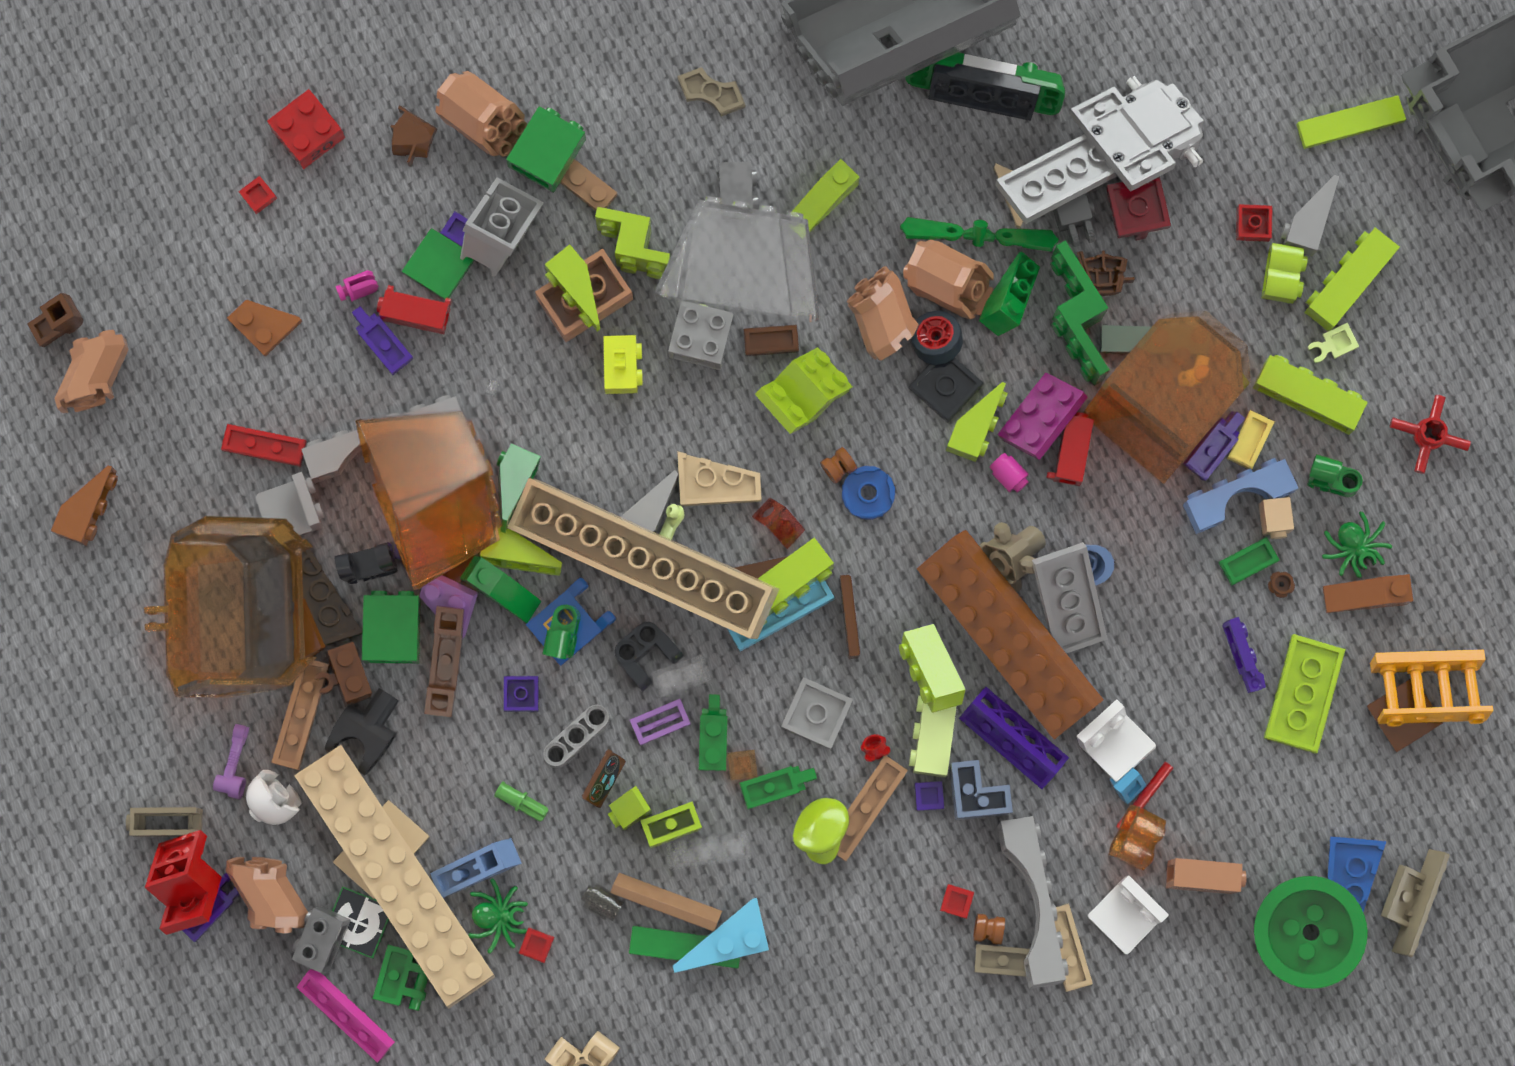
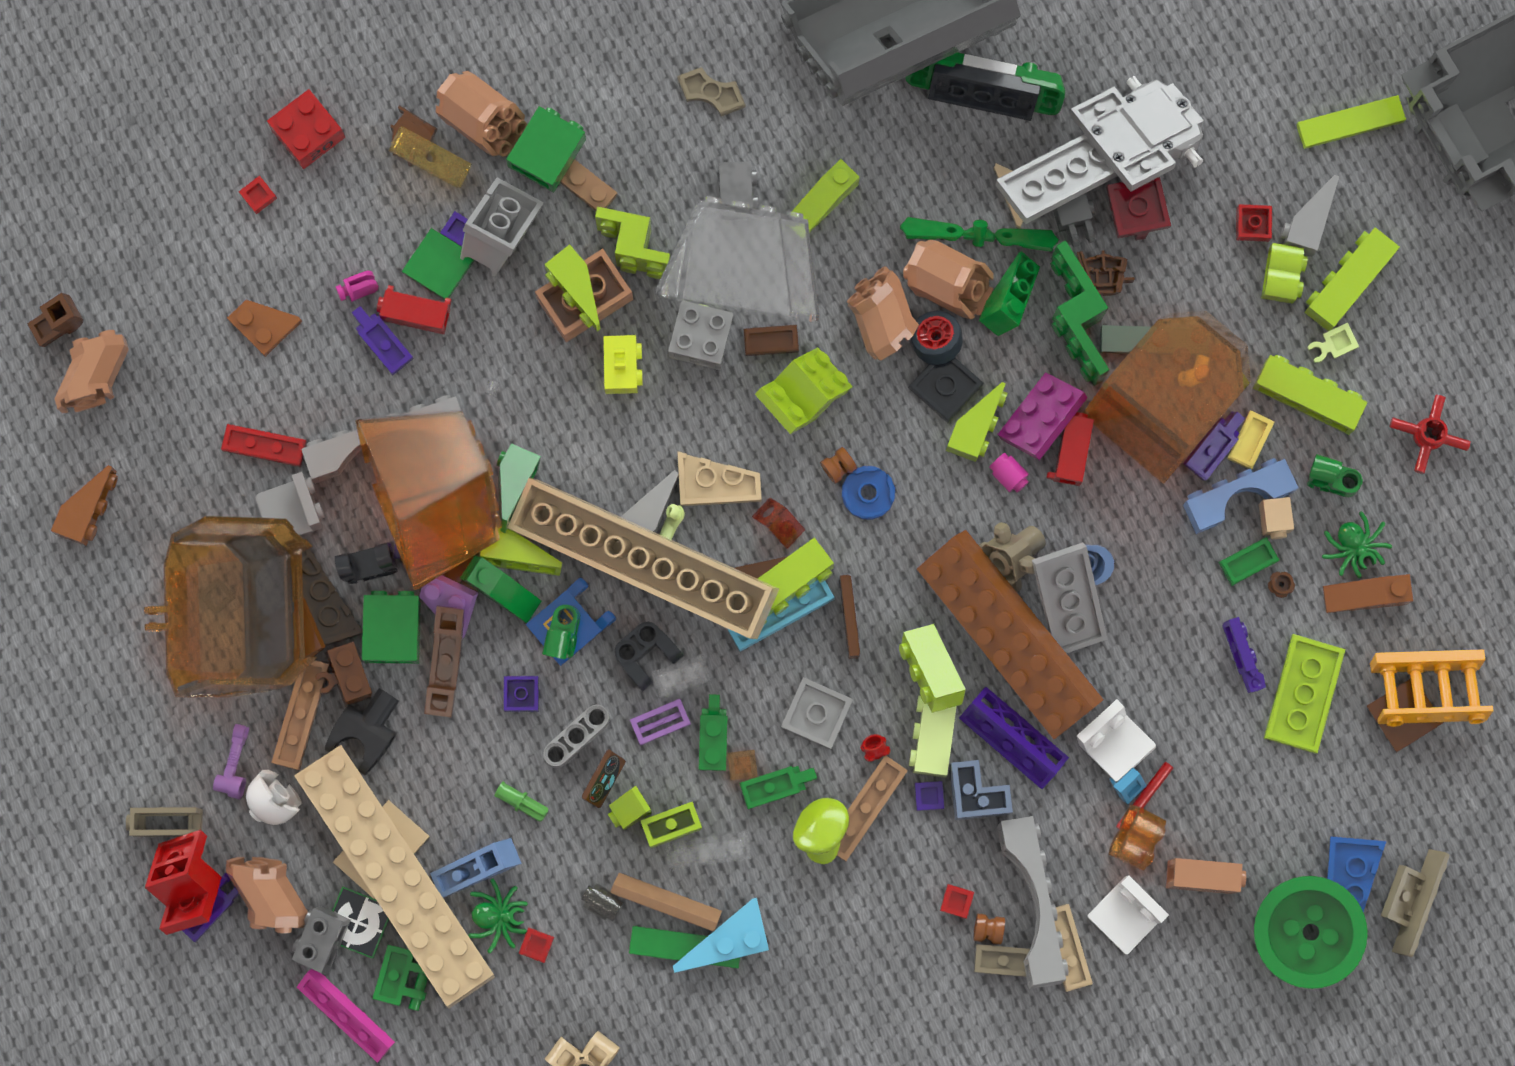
none -> clear yellow tile [388,126,472,188]

